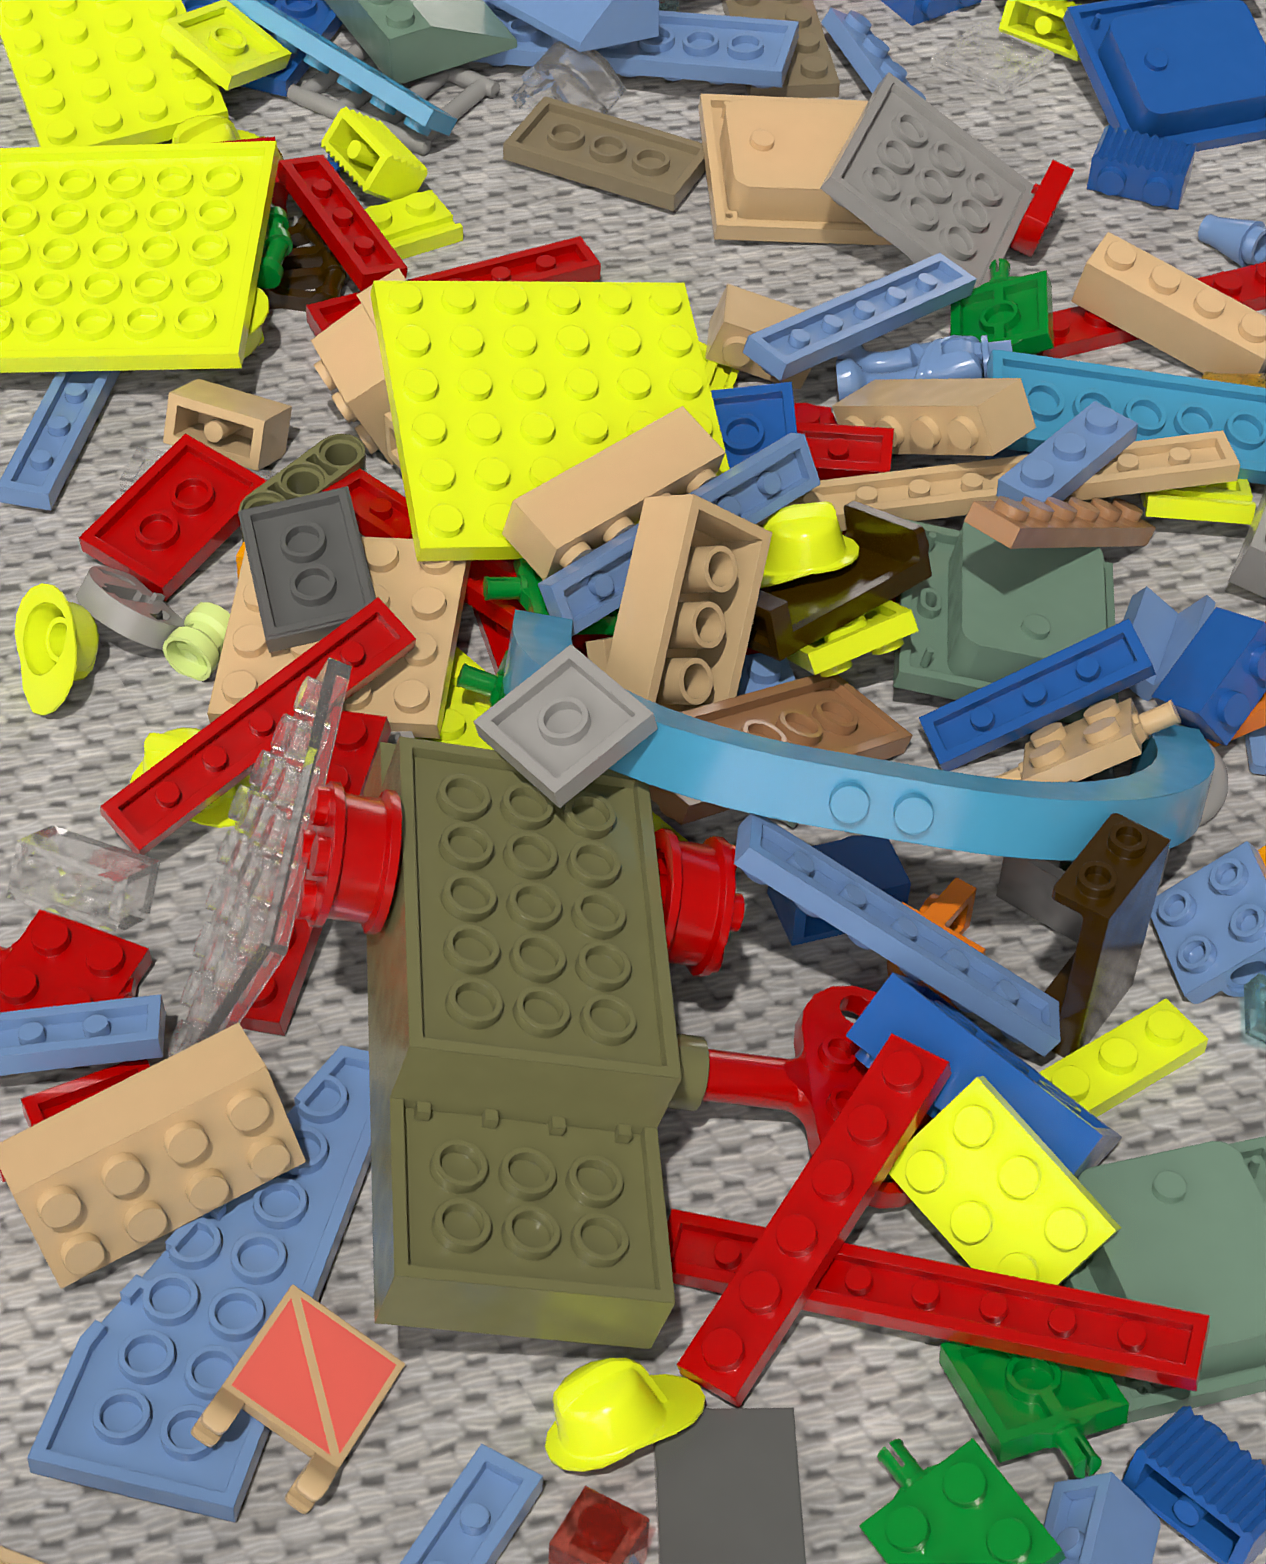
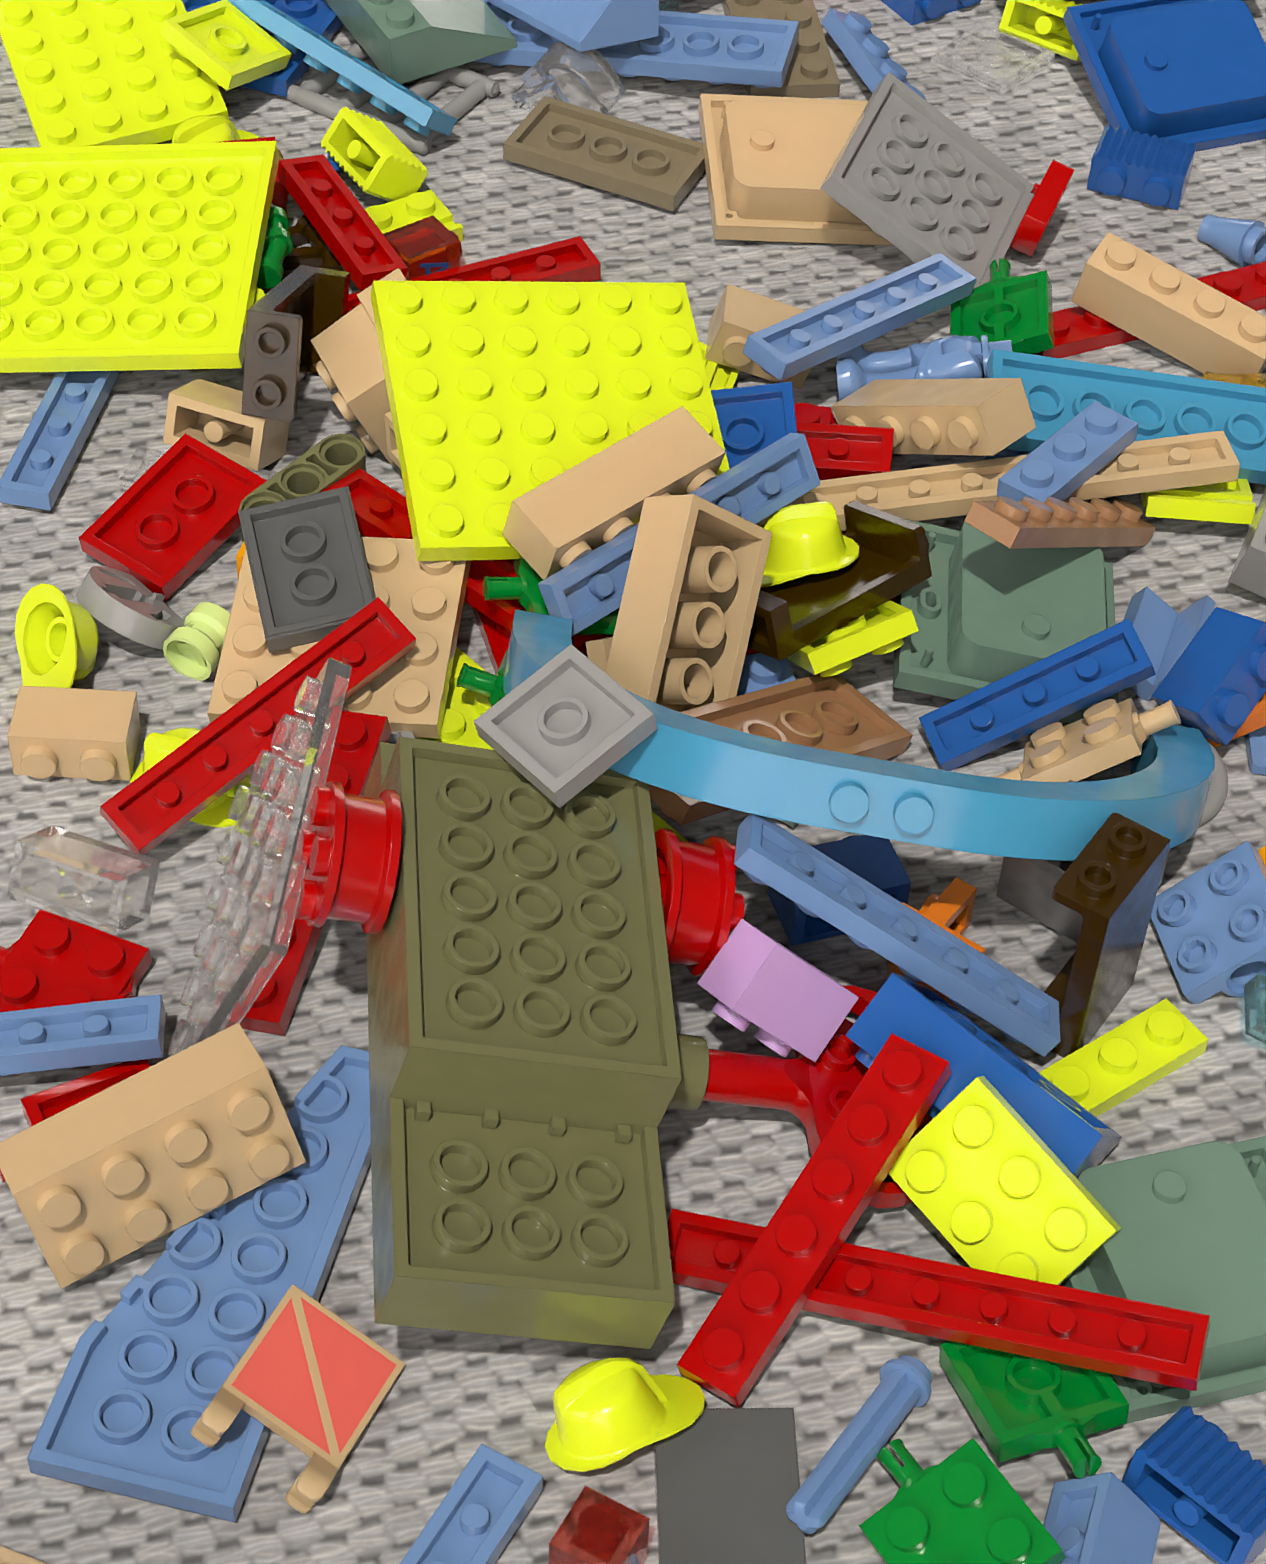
none -> tan brick [7,686,141,782]
none -> dark brown panel [241,265,350,422]
none -> clear red brick [383,215,463,280]
none -> lavender brick [697,918,859,1062]
none -> medium blue axle [786,1355,932,1534]

